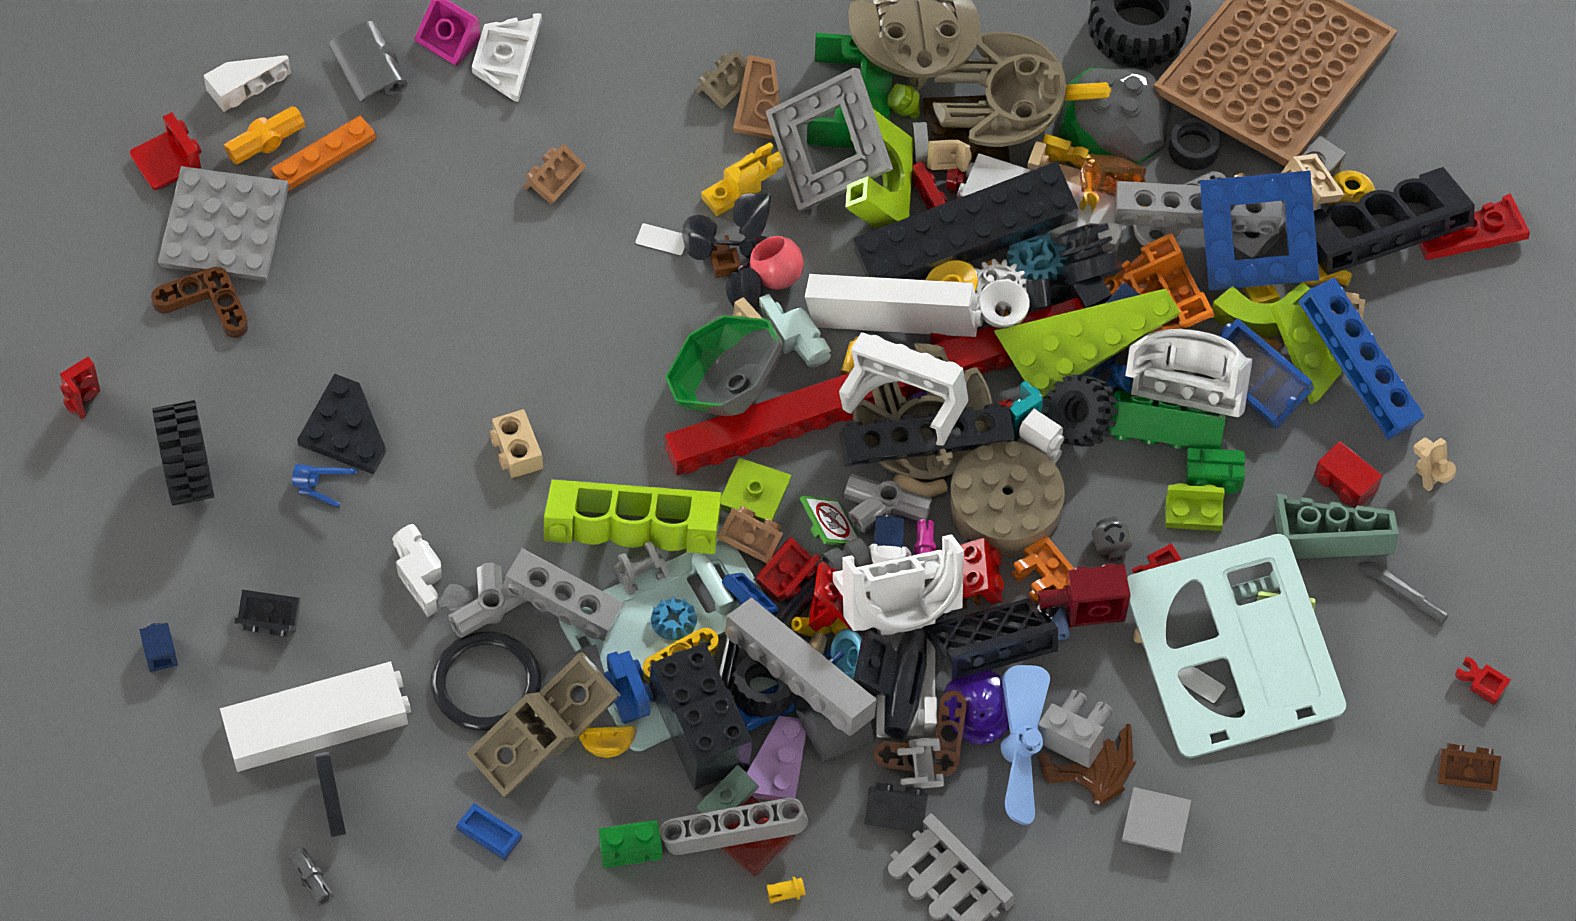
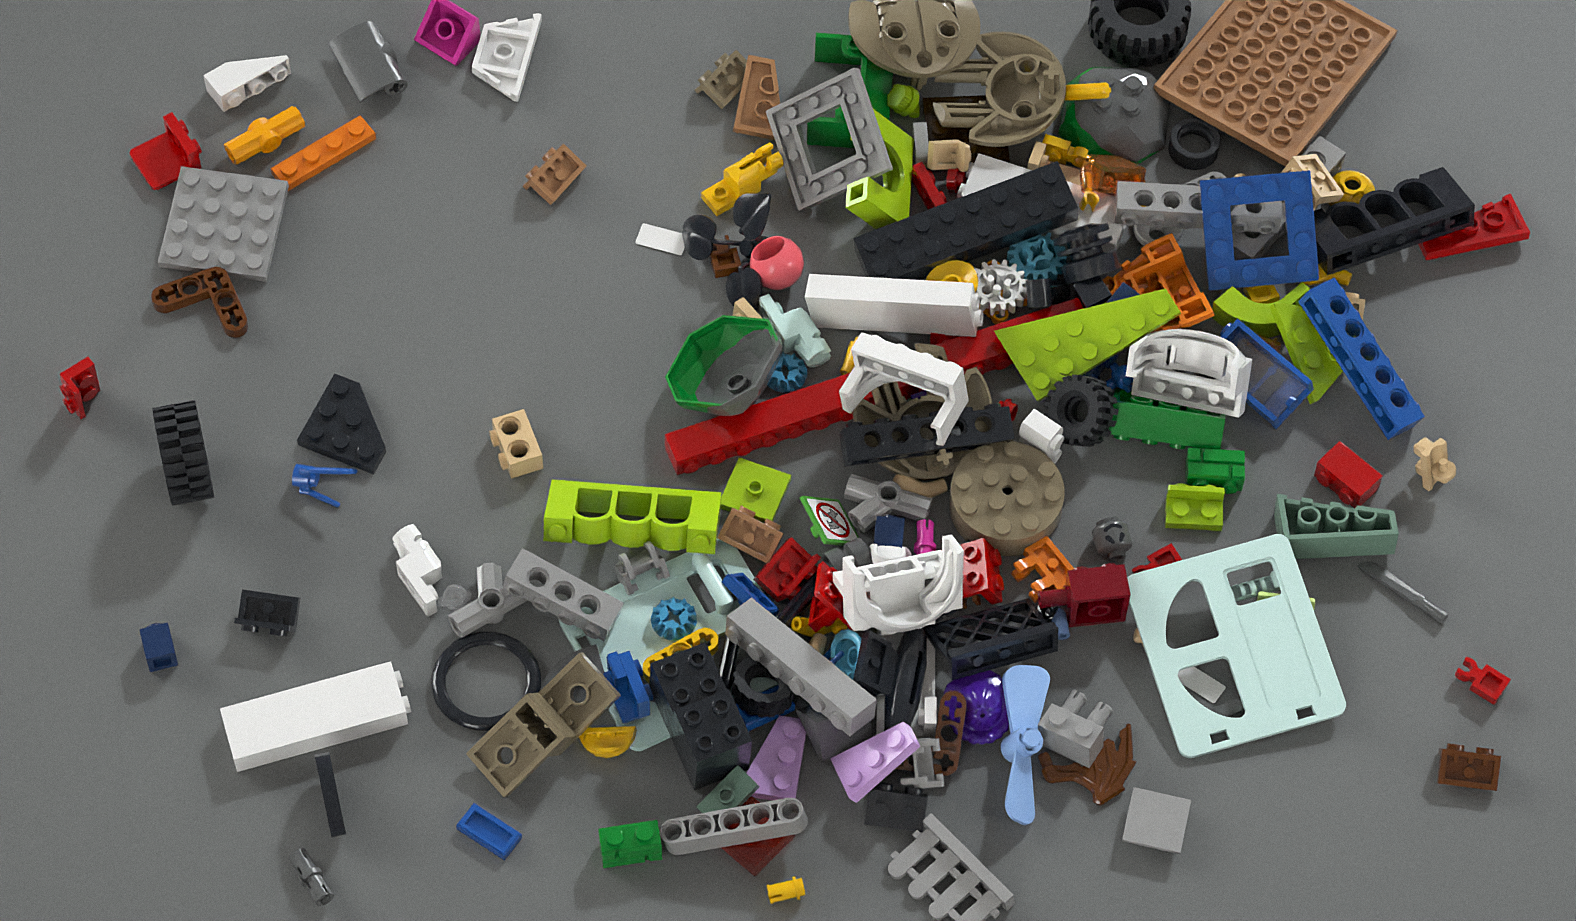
white piece [979,280,1029,328] -> none
teal bracket [1010,381,1043,442] -> none
none -> dark azure gear [767,352,807,393]
none -> lavender wing [831,722,920,803]

